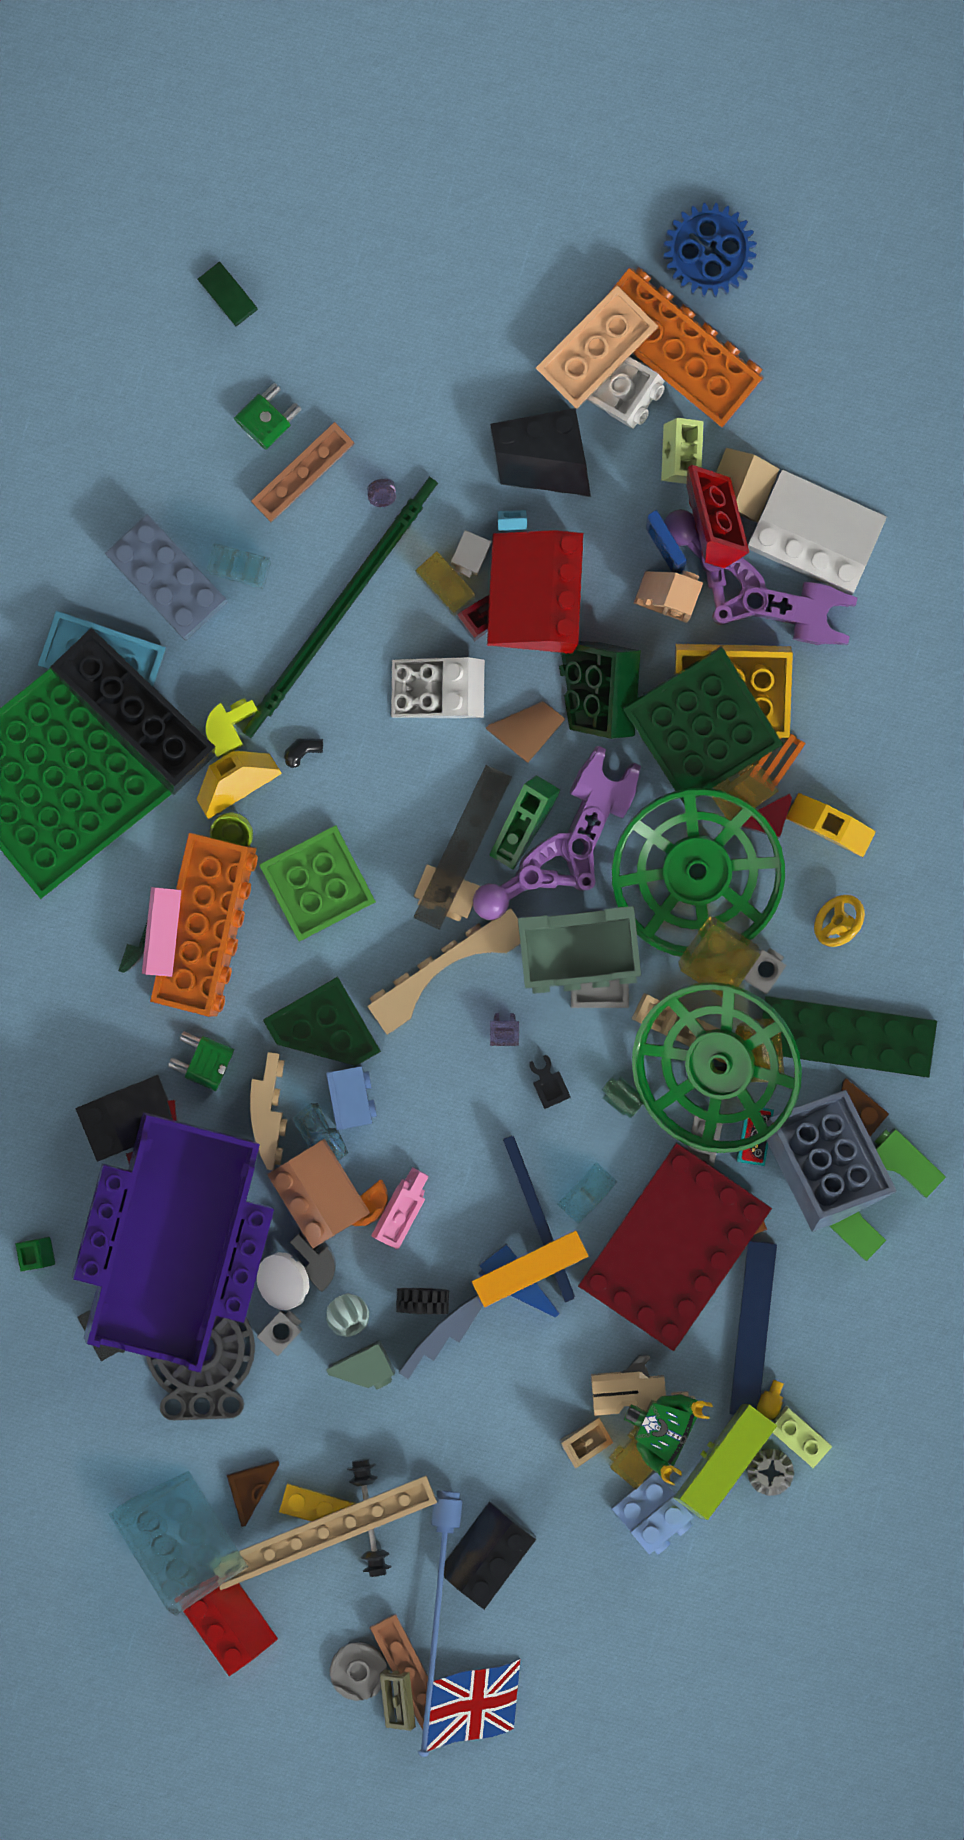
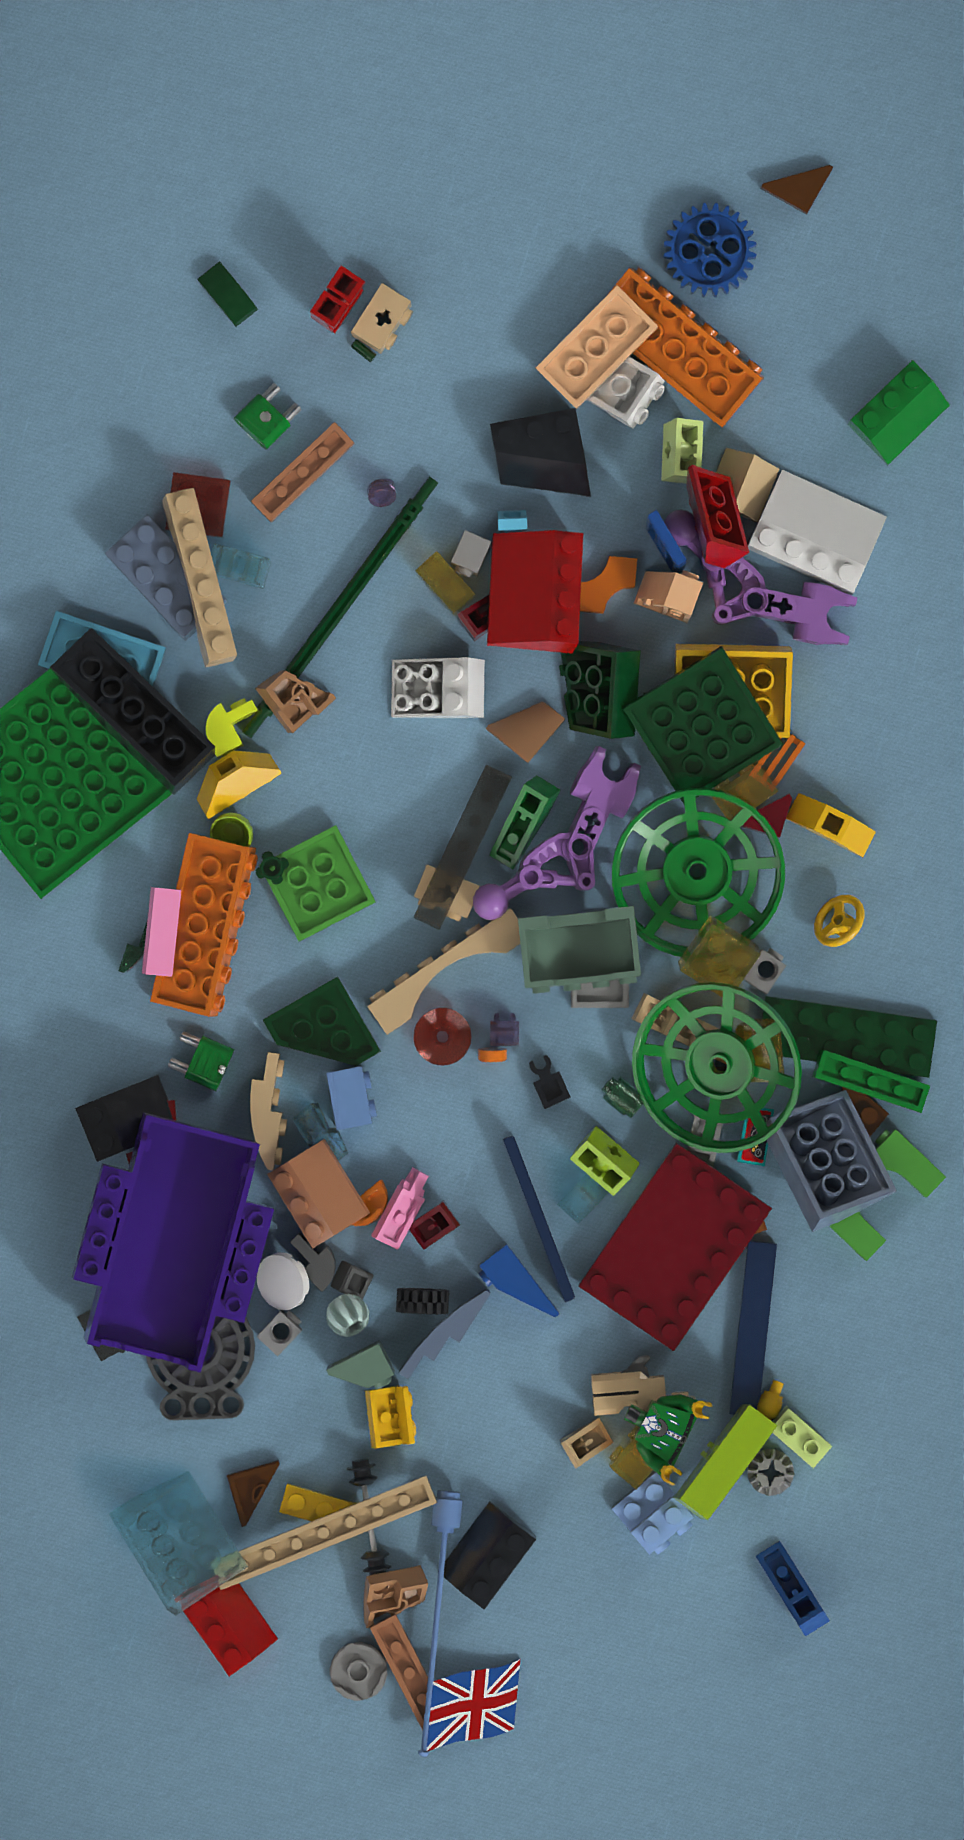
green slope [15,1237,55,1272] -> none
black arm [284,738,323,768] -> none
olive tile [380,1670,416,1731] -> none
light orange tile [471,1230,589,1308] -> none
none -> tan arch [162,488,237,668]
none -> clear red plate [165,472,231,538]
none -> medium nougat slope [255,670,336,733]
none -> dark green plate [256,851,289,885]
none -> red hips [310,265,365,334]
none -> dark grey slope [331,1261,374,1300]
none -> tan brick [351,283,413,354]
none -> dark green piece [351,340,376,363]
none -> medium nougat slope [364,1565,428,1628]
none -> yellow bracket [365,1386,416,1449]
none -> dark red slope [409,1200,460,1250]
none -> clear red dish [414,1008,471,1066]
none -> orange tile [478,1047,507,1062]
none -> lime brick [570,1126,640,1196]
none -> orange tile [580,556,638,614]
none -> blue slope [756,1541,830,1636]
none -> reddish brown tile [760,165,833,215]
none -> green plate [812,1049,930,1113]
none -> green slope [848,360,950,466]

